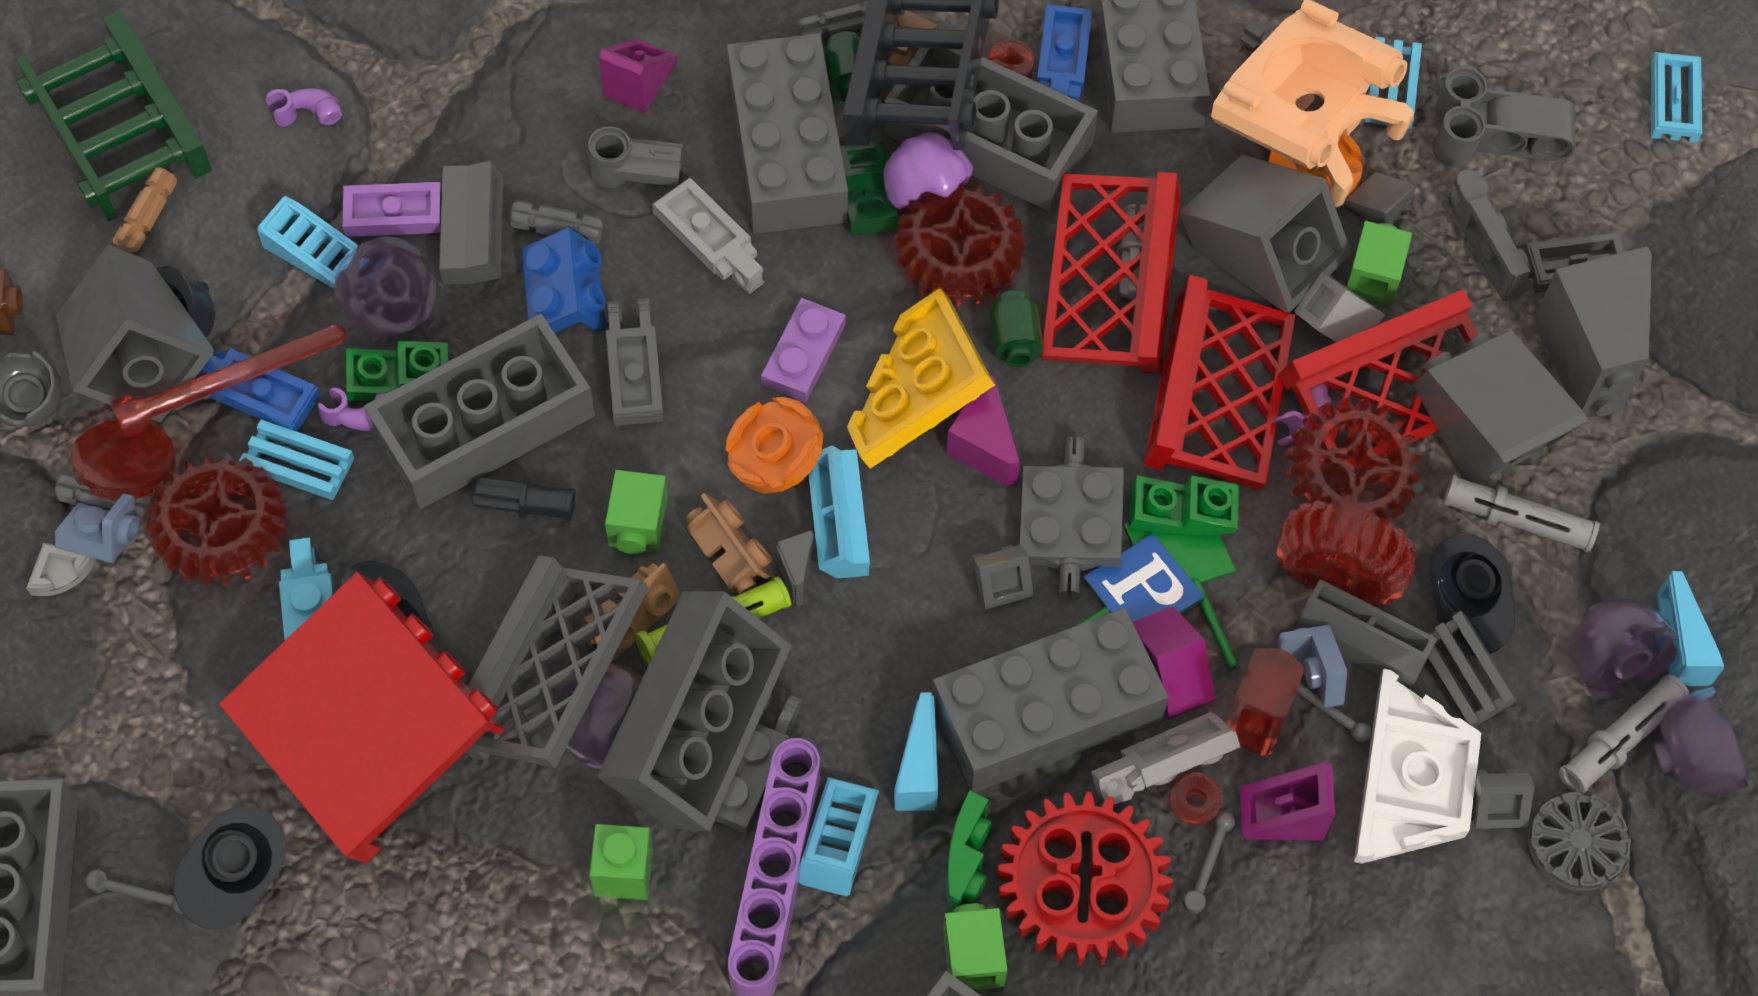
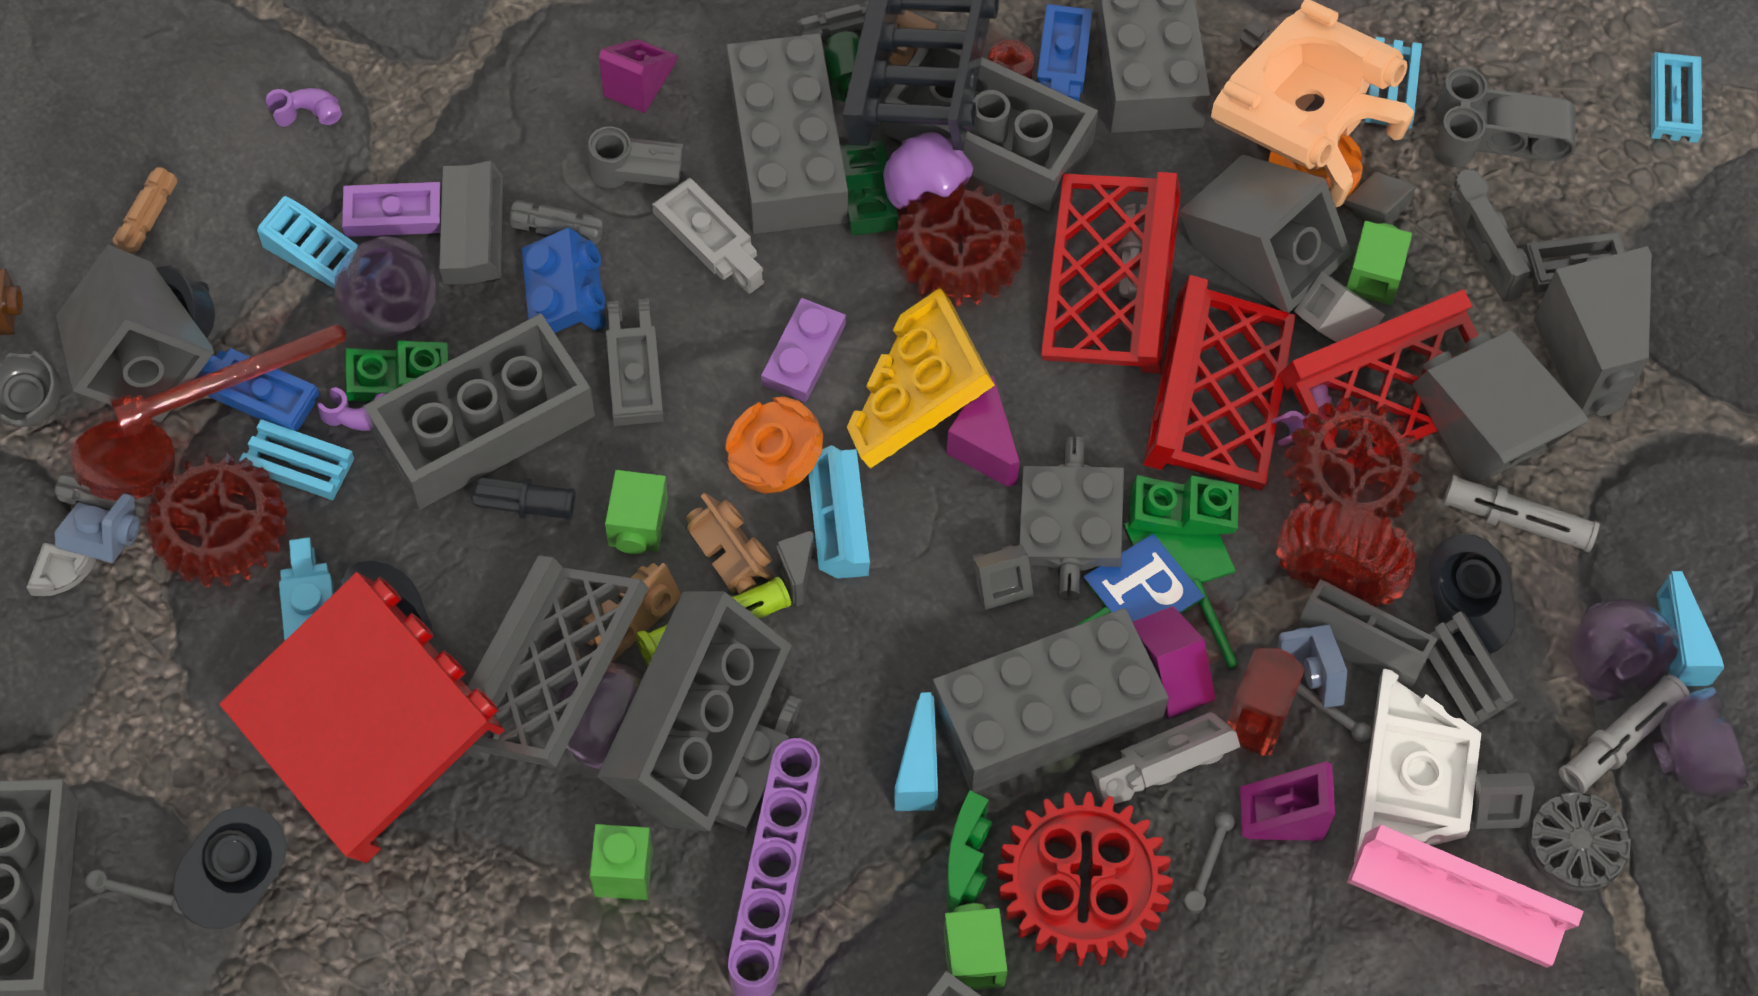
dark green fence [16,10,212,221] -> none
medium azure slope [799,777,879,896] -> none
dark green brick [990,290,1044,367] -> none
clear red plate [1169,772,1223,825] -> none
none -> bright pink fence [1347,824,1584,968]

